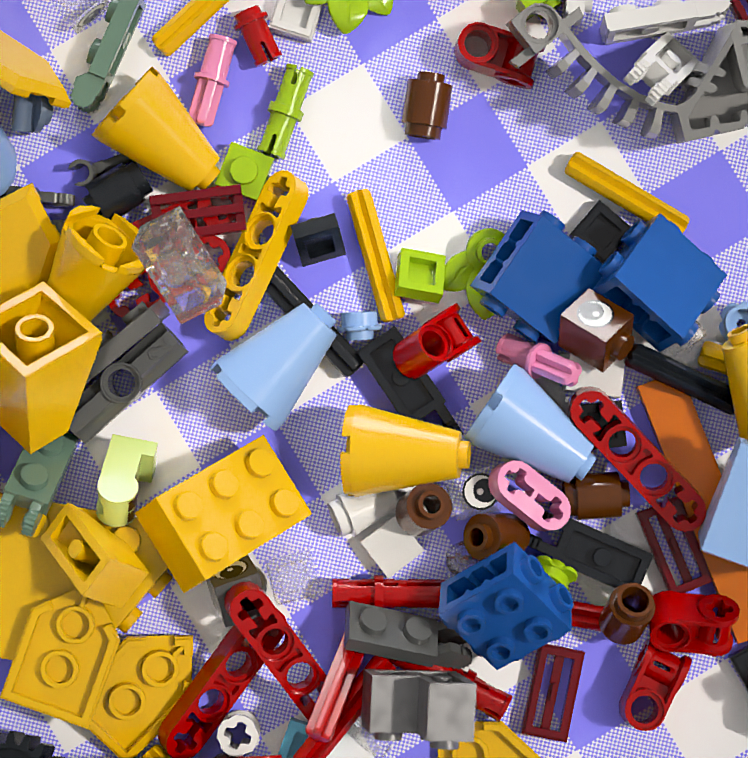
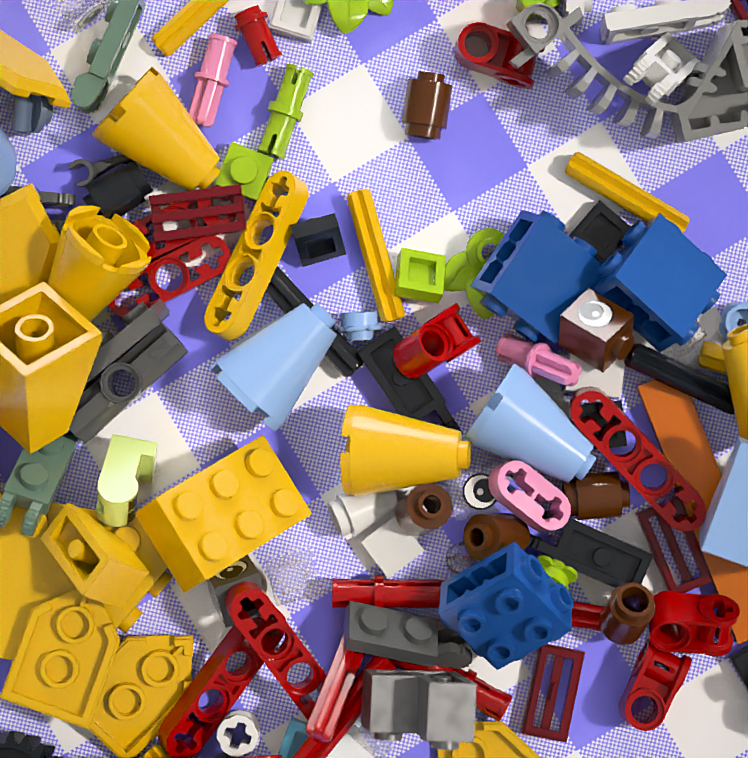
clear brick [132,206,227,324] -> none

